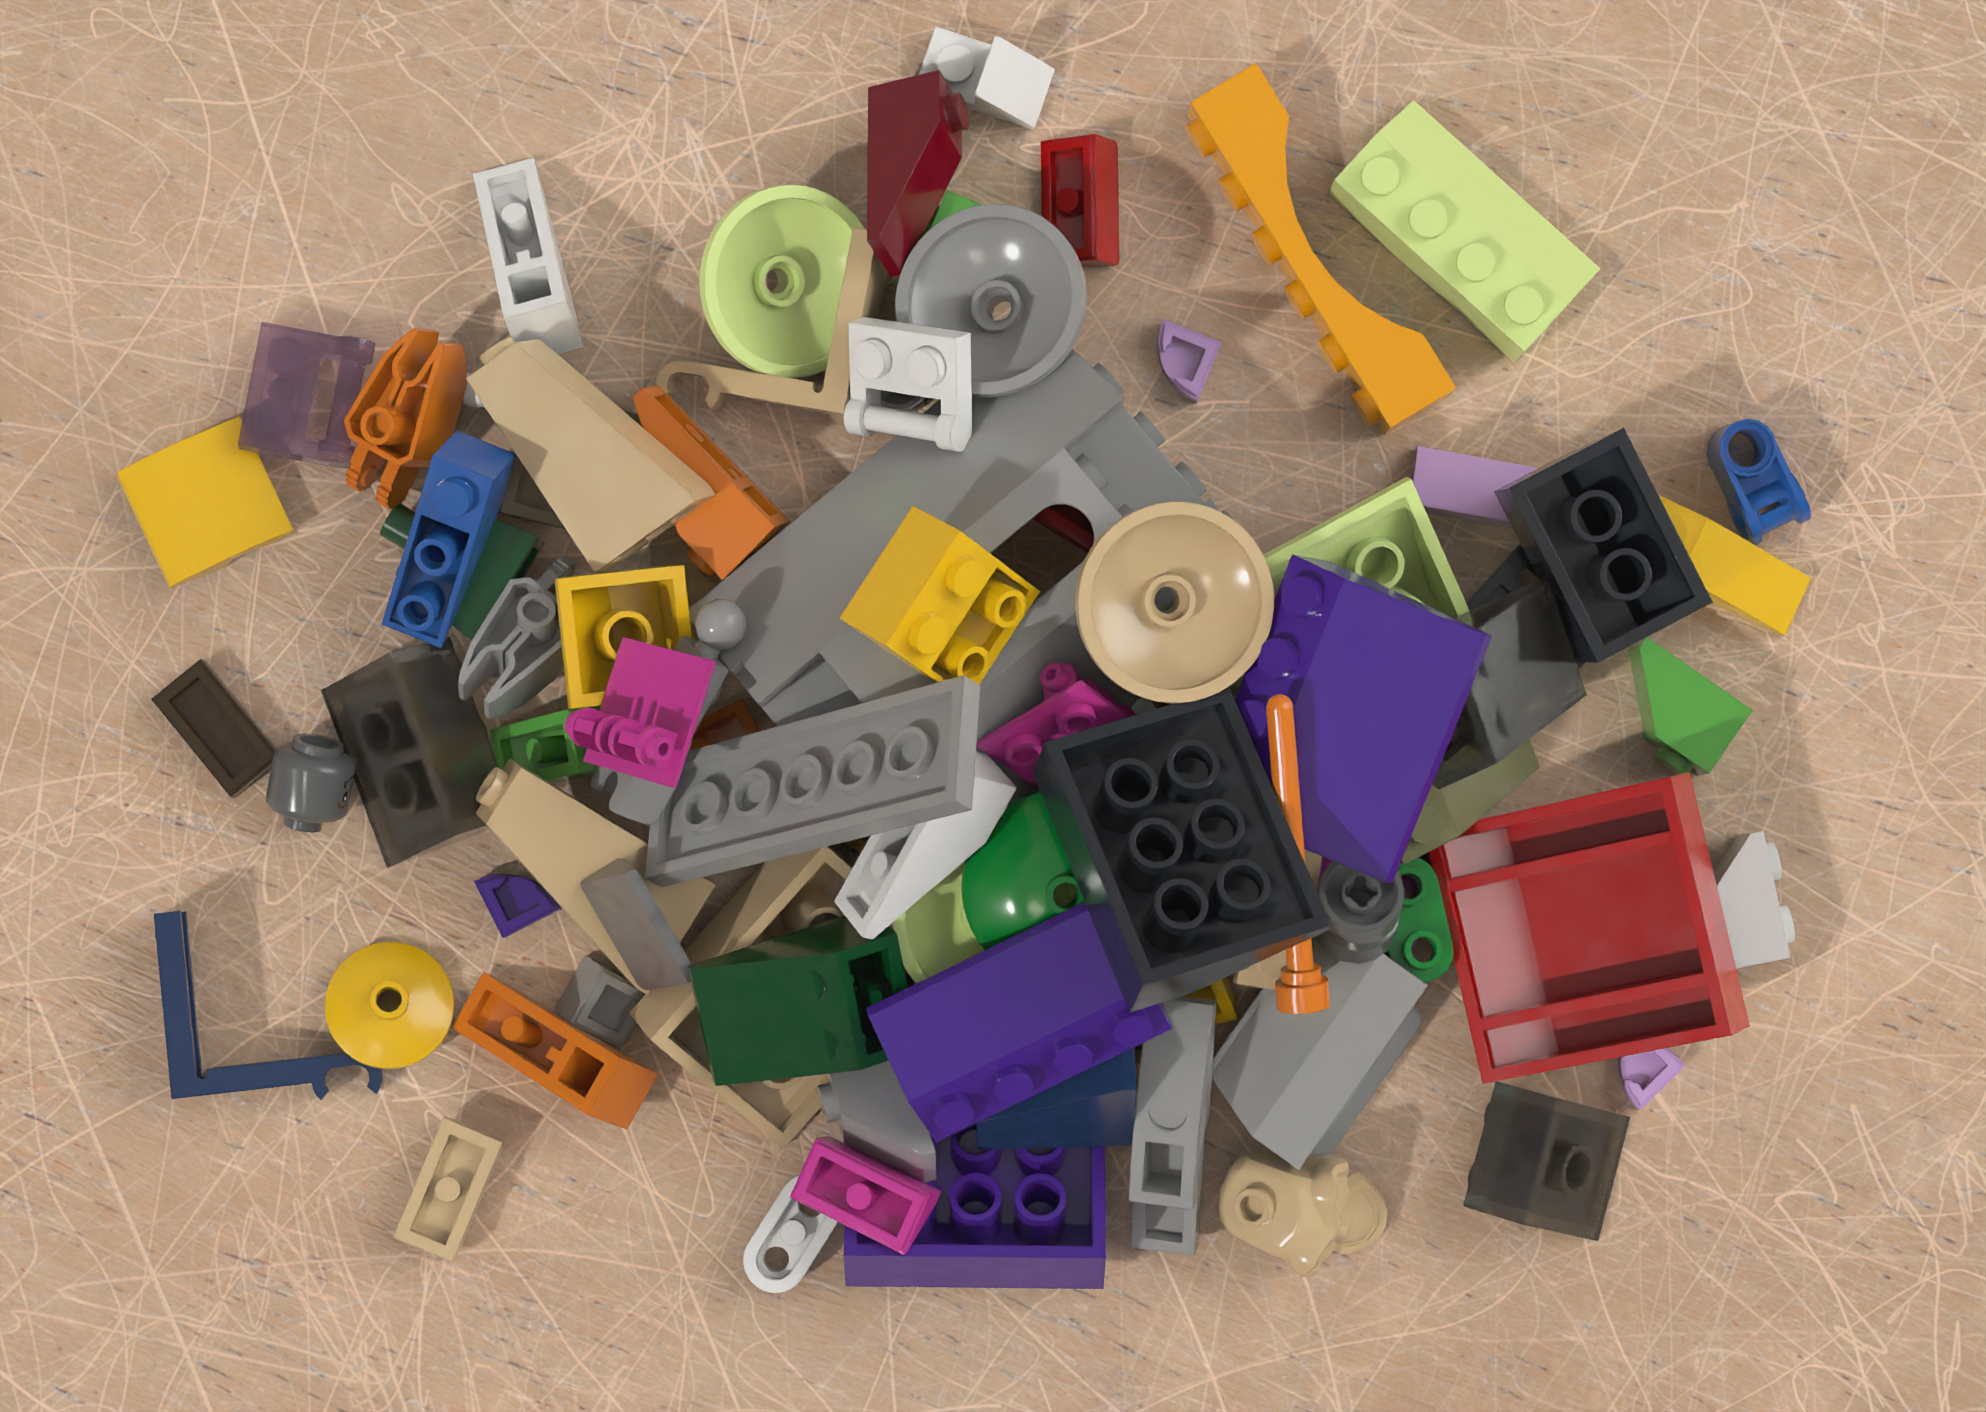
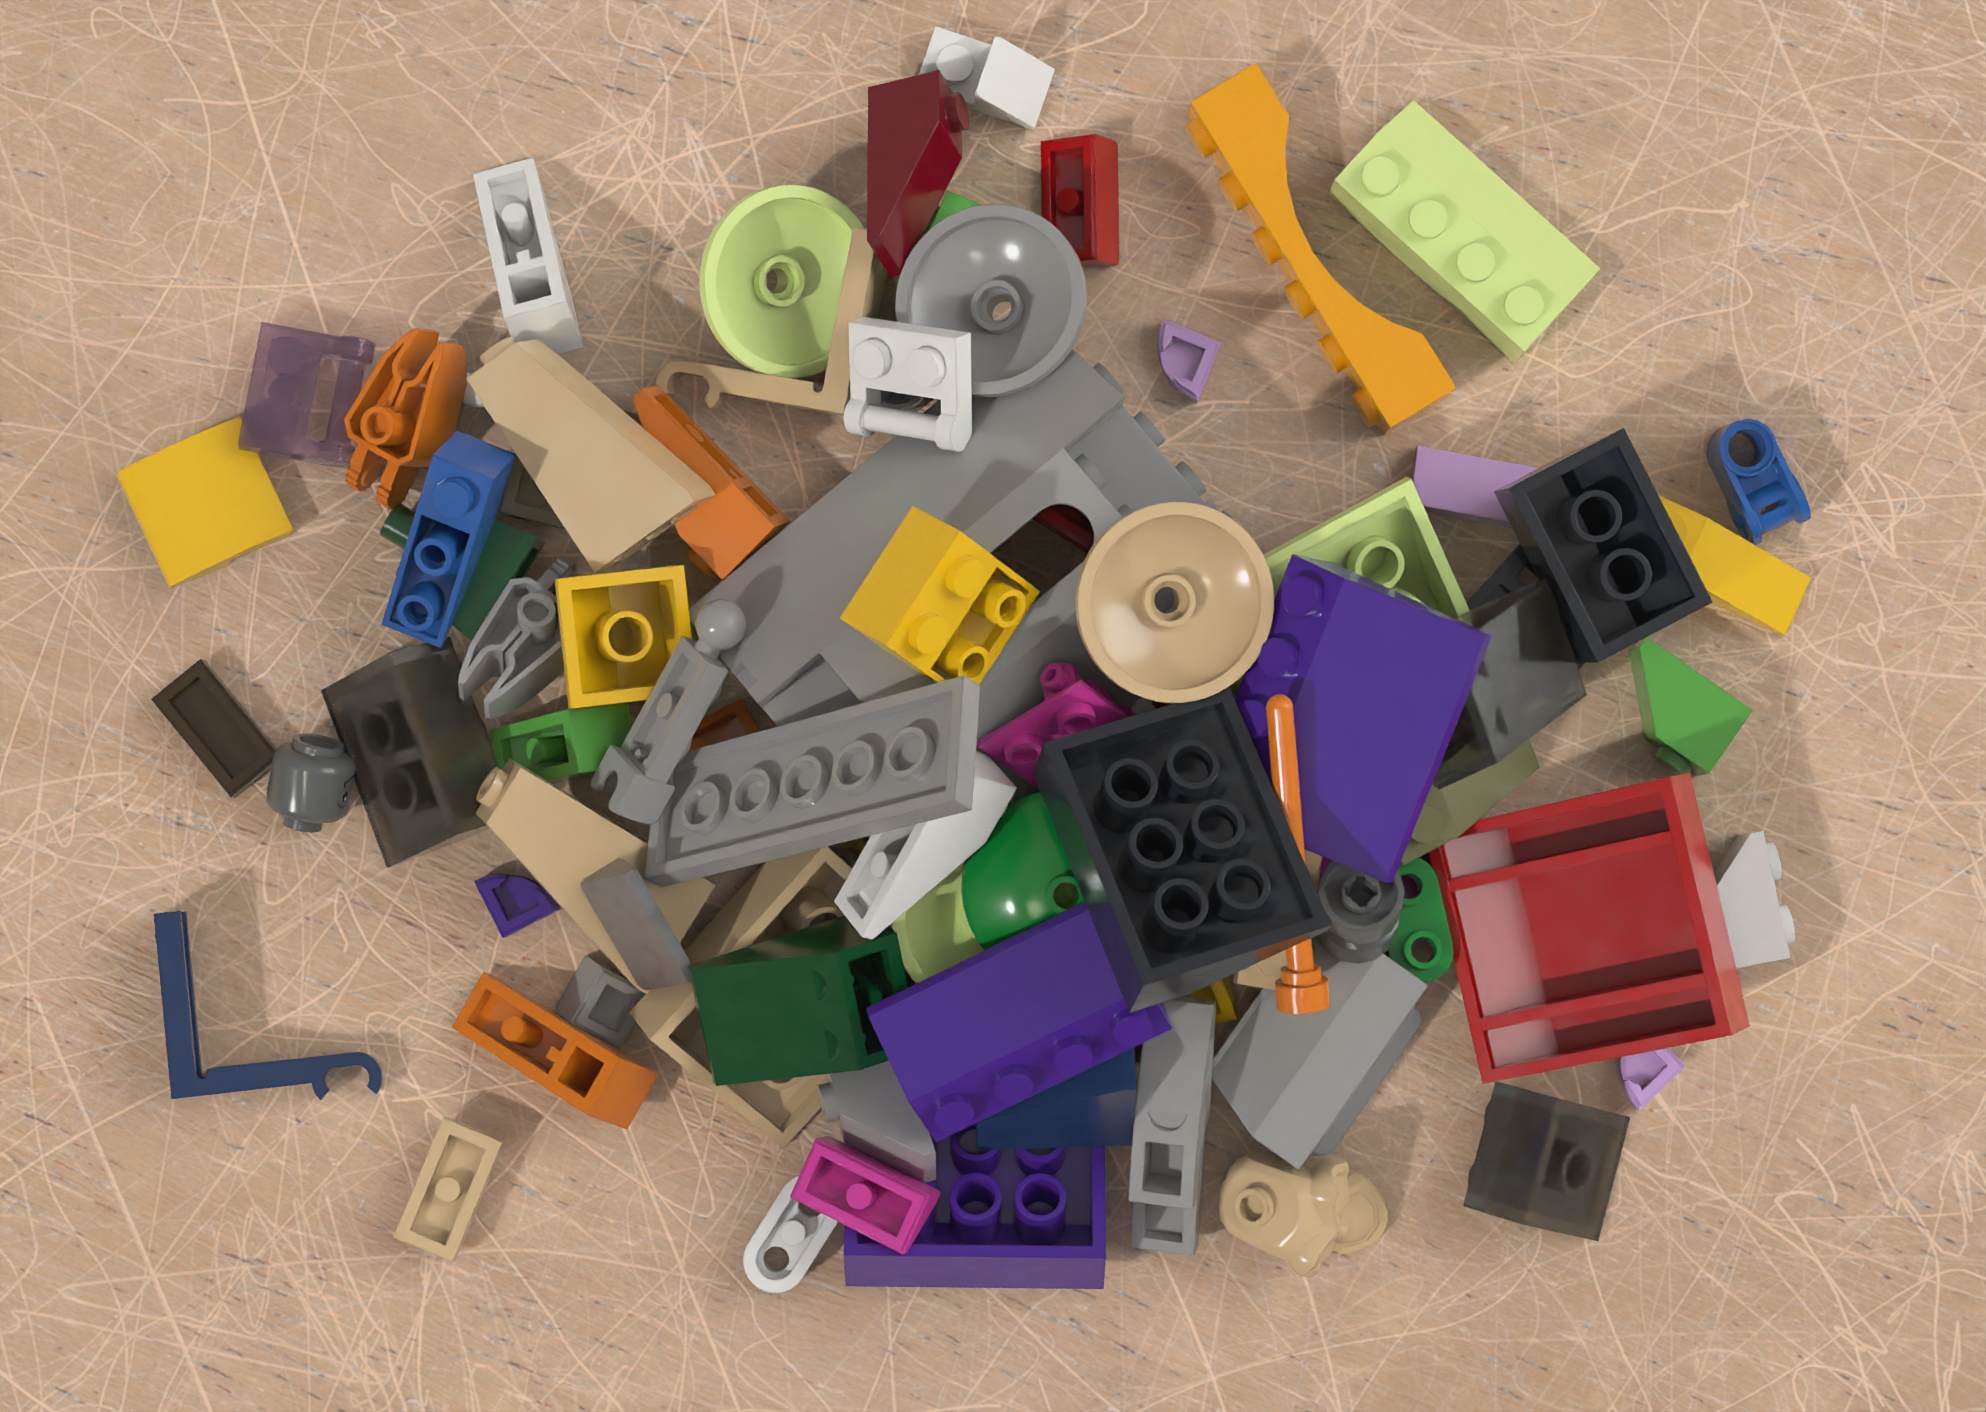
yellow dish [325,942,454,1069] -> none
dark pink hinge [565,637,716,789] -> none

